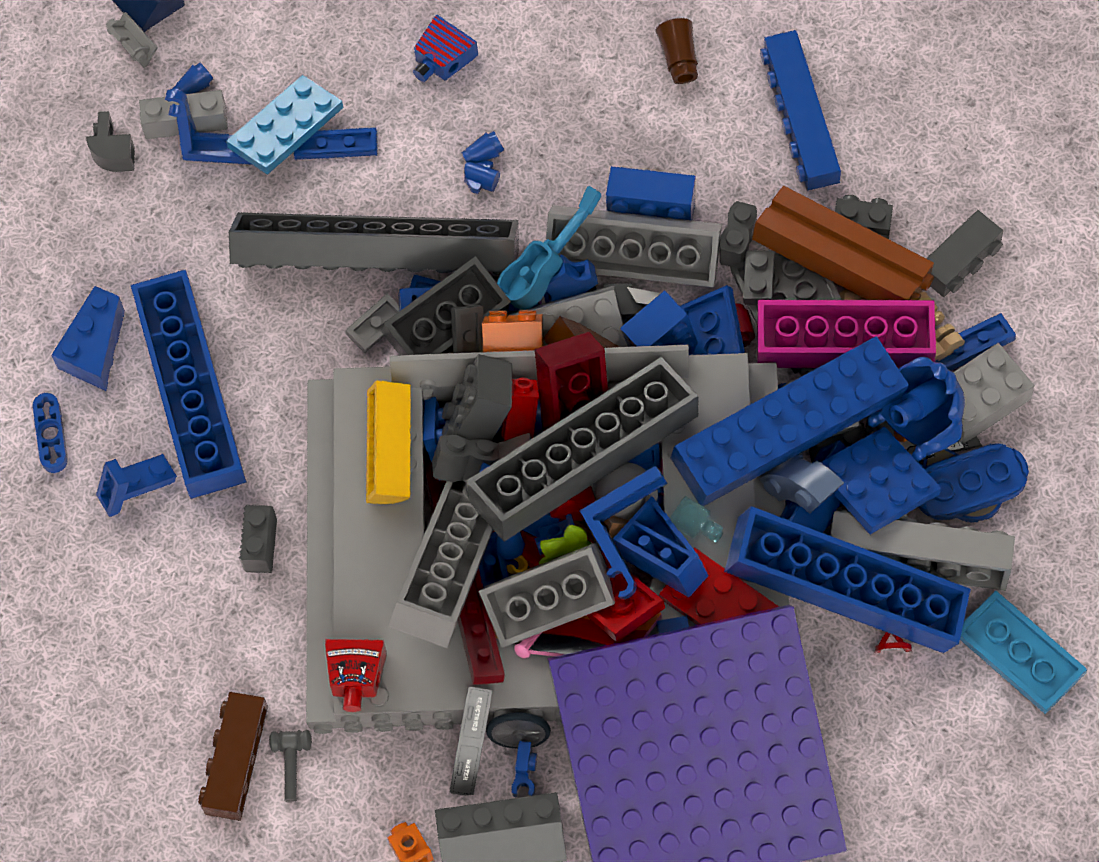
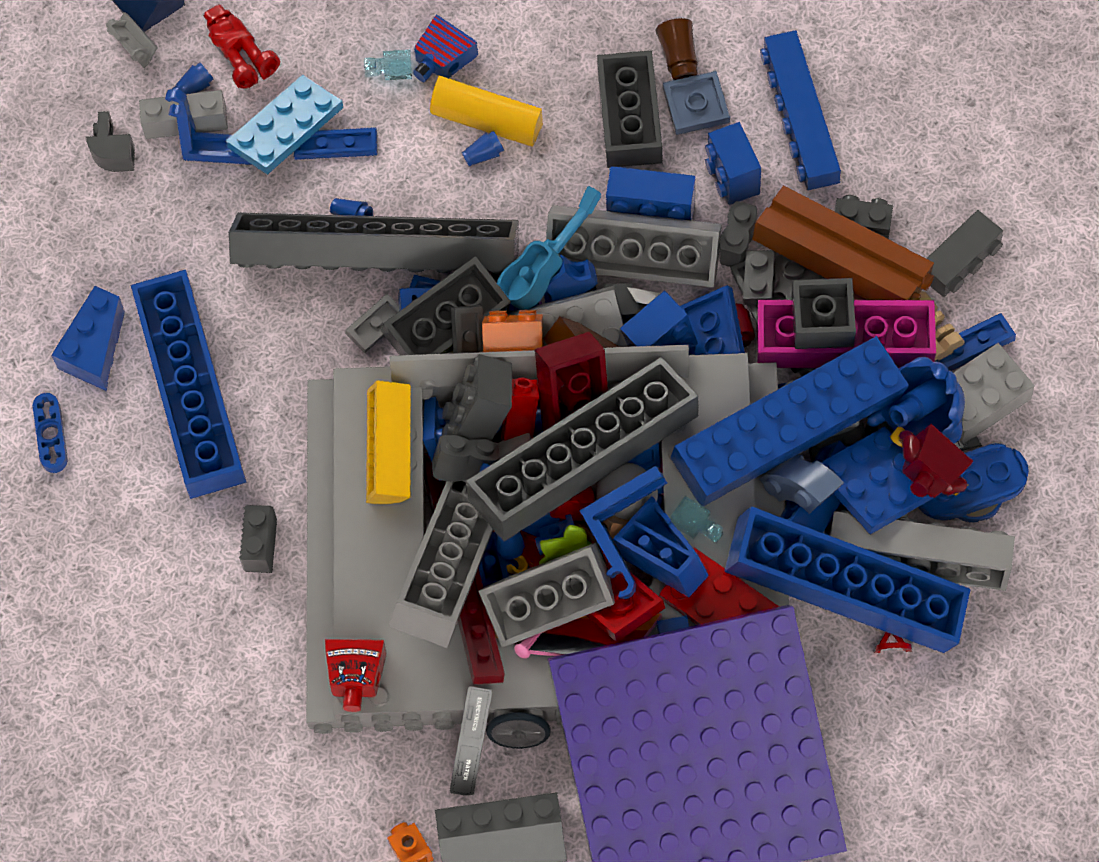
blue bracket [96,454,177,517] -> none
reddish brown brick [199,692,268,821] -> none
dark grey piece [269,730,312,802] -> none
blue piece [464,160,500,194] -> none
blue plate [511,741,537,797] -> none
dark azure plate [960,590,1087,714] -> none
none -> red piece [203,4,280,89]
none -> blue cone [330,198,374,216]
none -> clear light blue plate [364,50,412,80]
none -> yellow brick [430,76,543,147]
none -> dark grey brick [597,50,663,168]
none -> sand blue plate [663,71,730,135]
none -> blue brick [705,122,761,205]
none -> dark grey brick [792,278,856,349]
none -> dark red torso [890,424,973,498]

